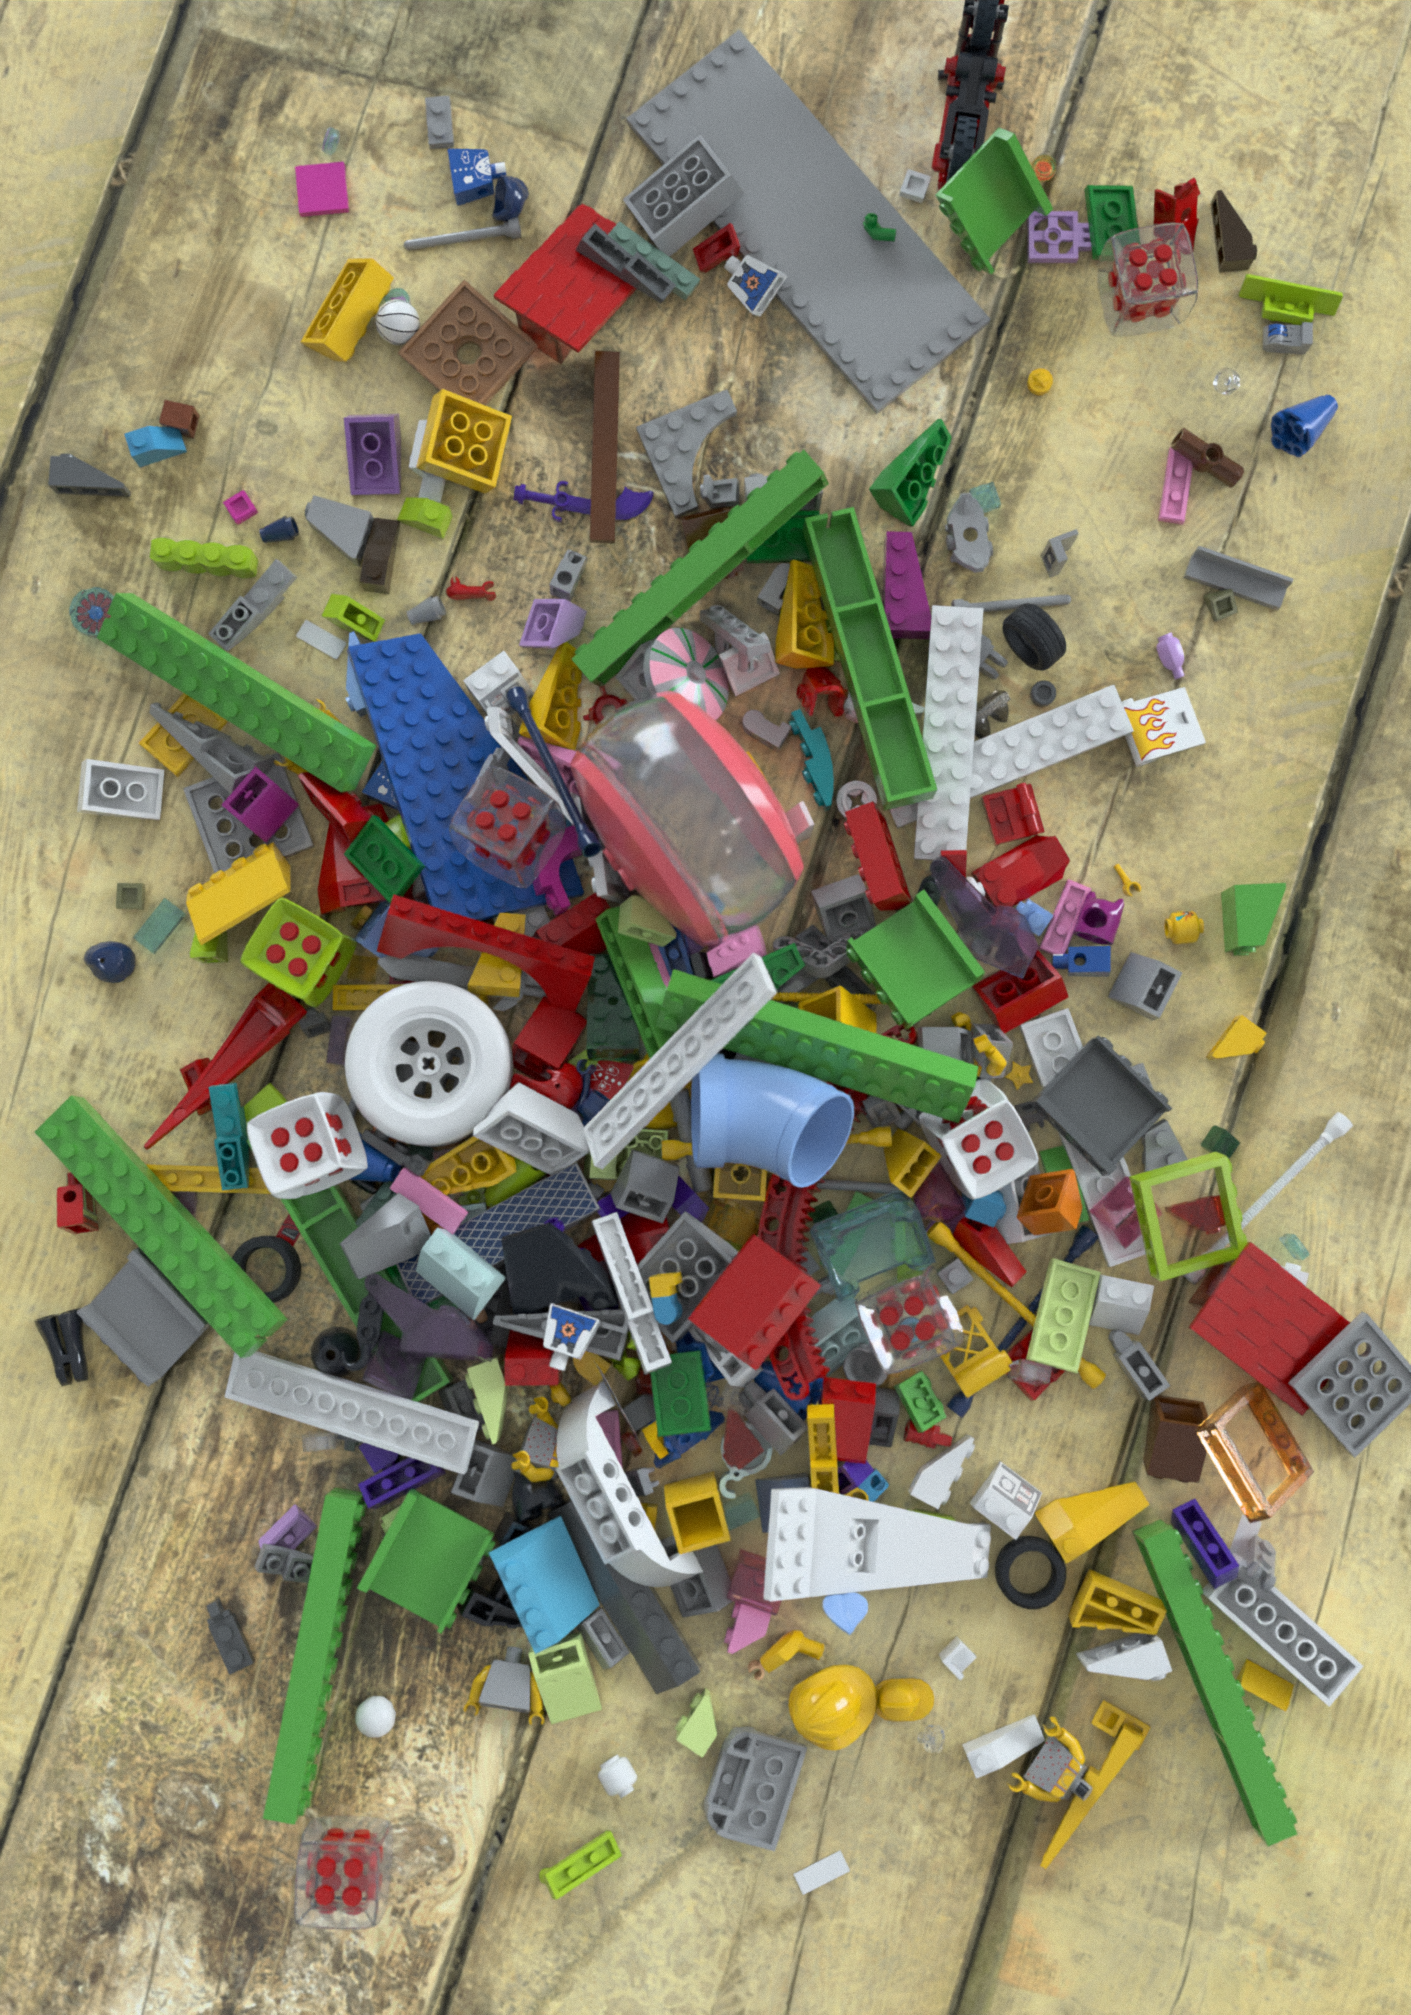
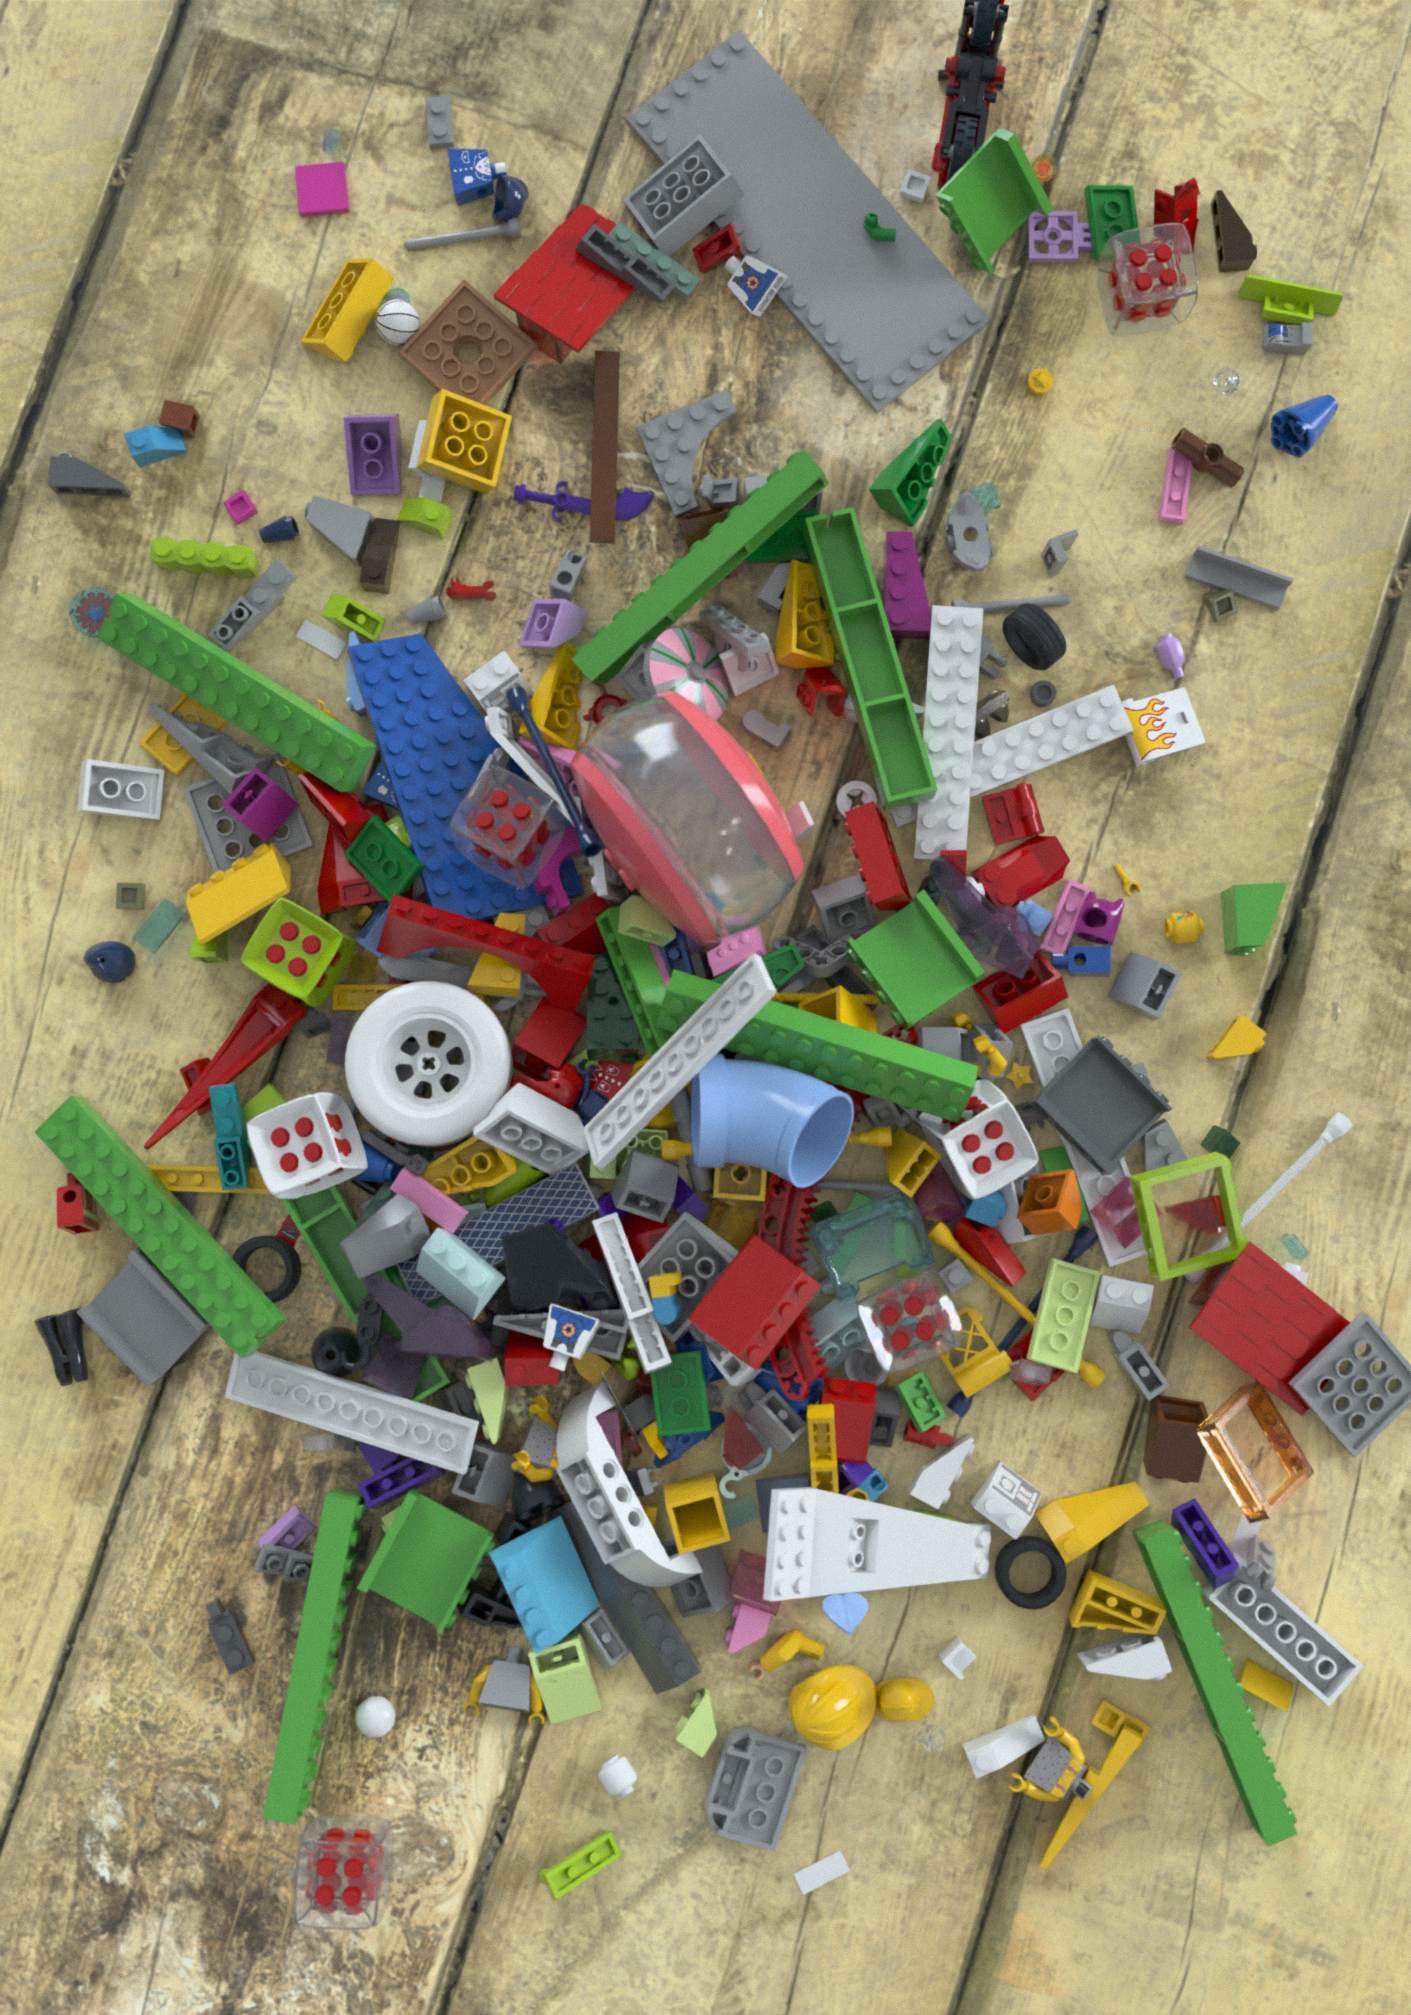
yellow tile [550,1382,572,1407] -> none
teal slope [788,709,834,811] -> none

